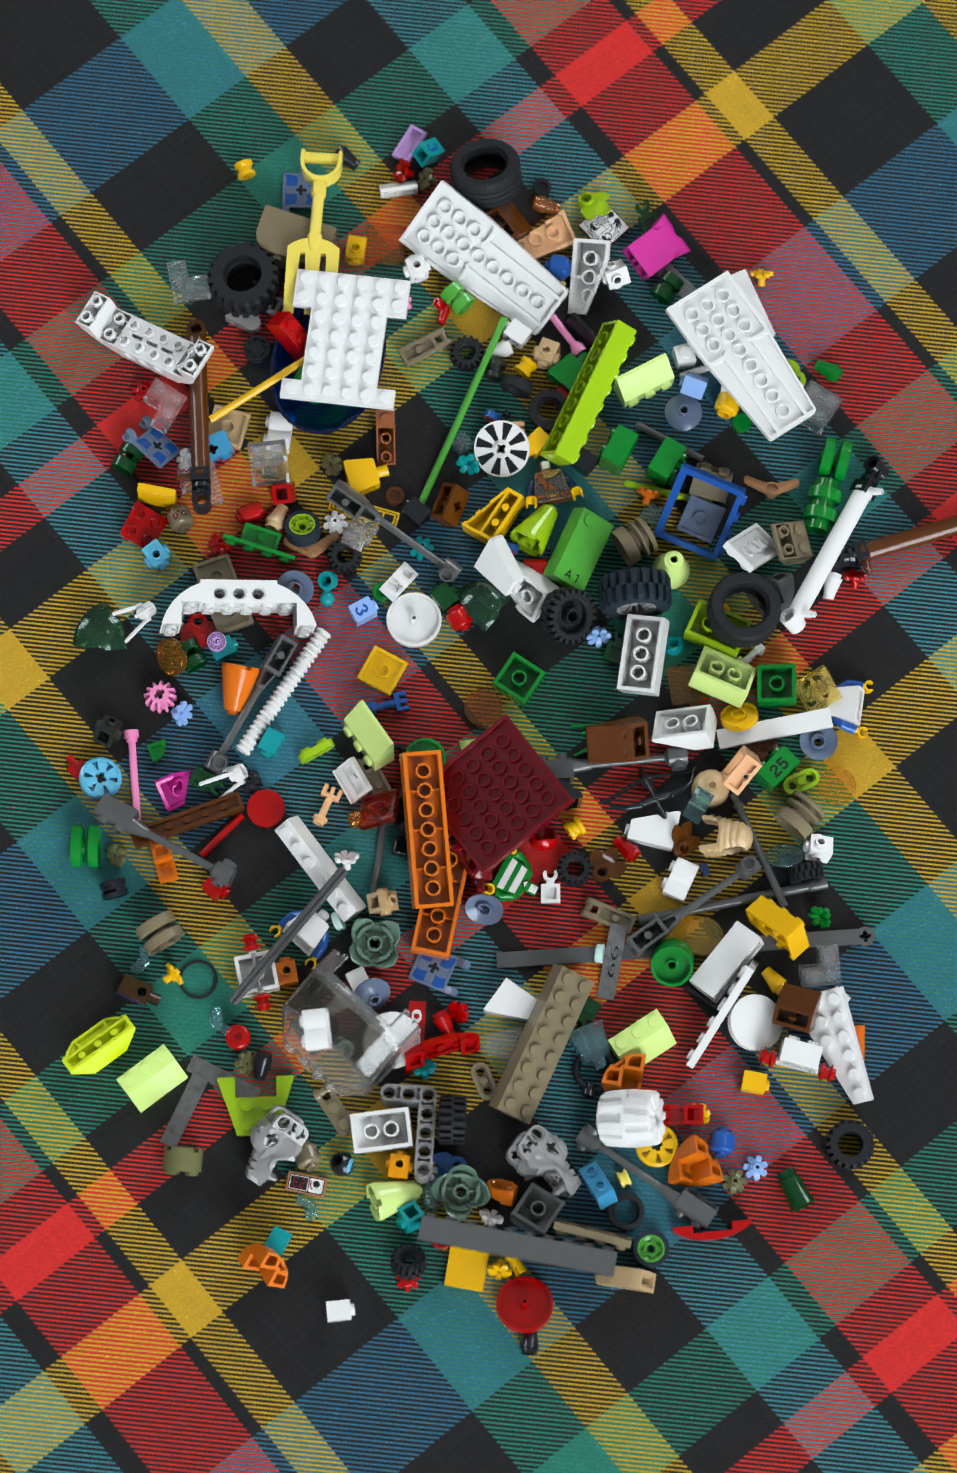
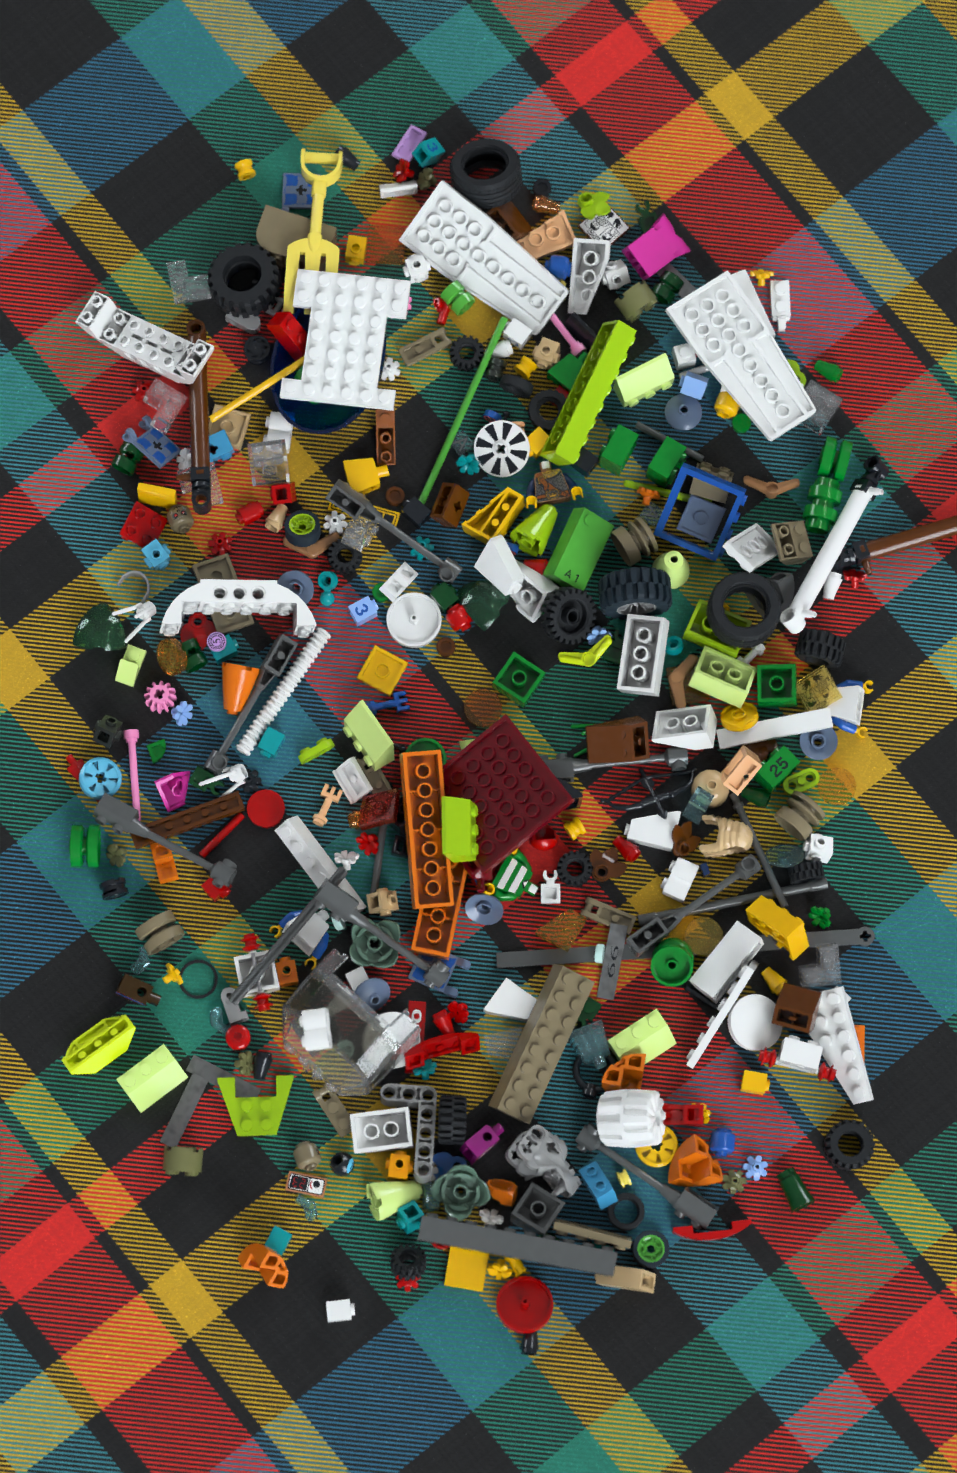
green bracket [220,522,296,564] -> none
light grey animal [245,1105,309,1186] -> none
olive plant [321,452,342,476] -> none
dark tan plate [470,1062,496,1101] -> none
none -> yellowish green slope [115,644,147,687]
none -> light grey helmet [117,570,150,603]
none -> light grey leg [221,987,249,1026]
none -> dark grey bar [313,878,451,989]
none -> red plant [356,832,379,856]
none -> white plant [380,357,400,381]
none -> reddish brown tile [436,637,455,657]
none -> lime slope [442,796,479,863]
none -> magenta torso [459,1122,504,1165]
none -> clear yellow wing [535,909,587,952]
none -> neon yellow piece [558,635,612,667]
none -> olive brick [614,280,658,323]
none -> medium nougat piece [668,654,698,708]
none -> dark green cone [741,786,771,808]
none -> white hinge [770,280,791,332]
none -> black tyre [794,629,846,668]

